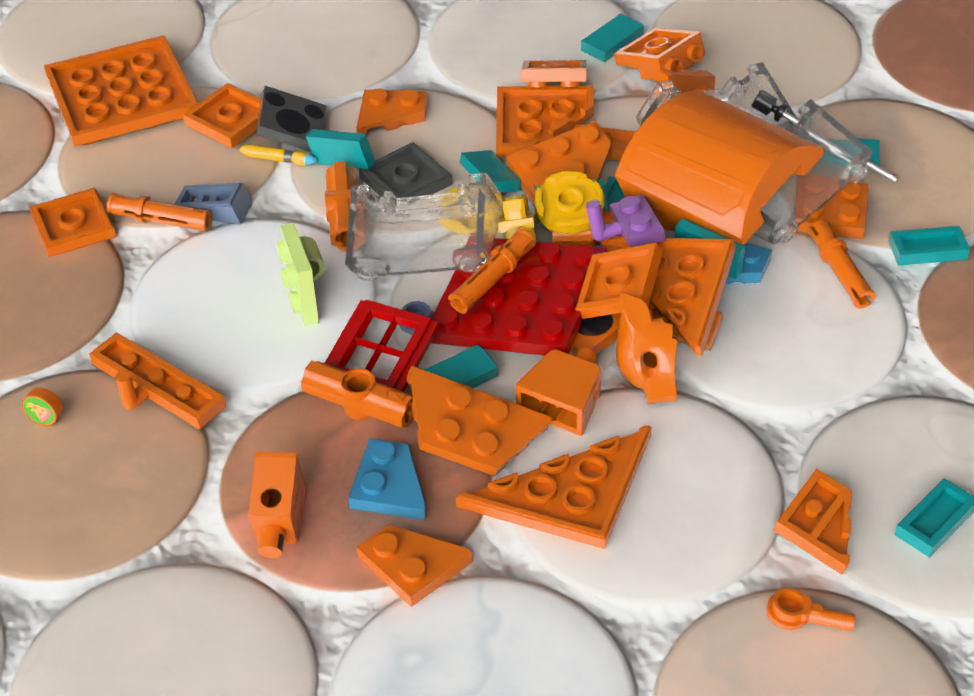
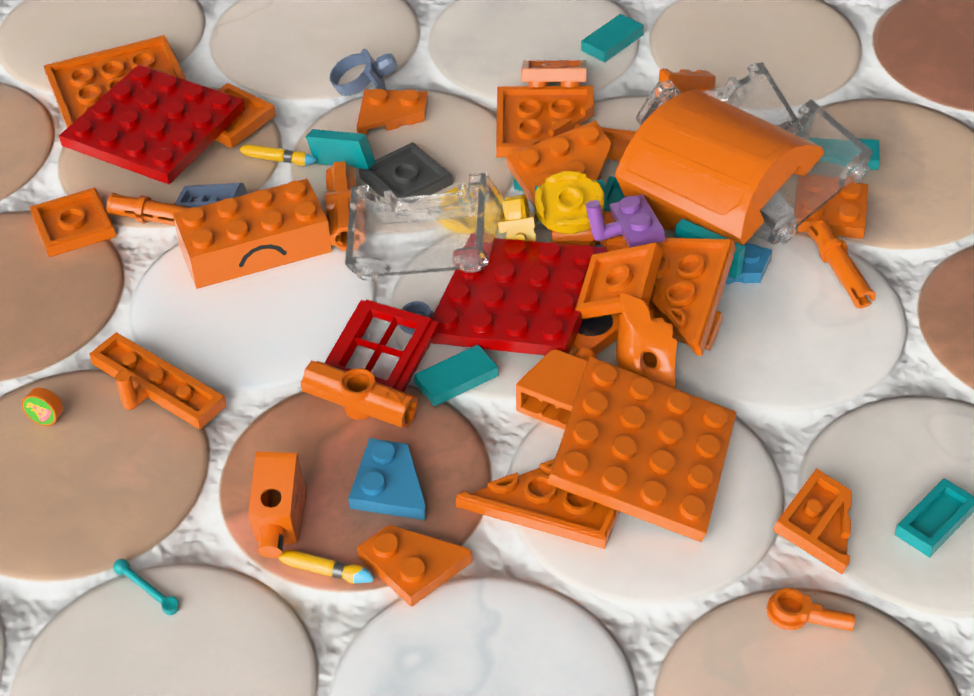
dark grey tile [256,86,326,152] -> none
yellowish green plate [276,223,325,326] -> none
orange wing [407,366,552,476] -> none
orange pin [448,228,536,314] -> none
teal tile [460,150,520,194] -> none
orange plate [613,27,706,84] -> none
black piece [752,90,897,182] -> none
teal tile [888,226,970,266] -> none
none -> red plate [59,64,245,185]
none -> teal hinge [113,559,179,615]
none -> orange brick [173,178,332,289]
none -> yellow piece [278,550,374,584]
none -> sand blue piece [329,48,398,96]
none -> orange plate [547,356,737,542]

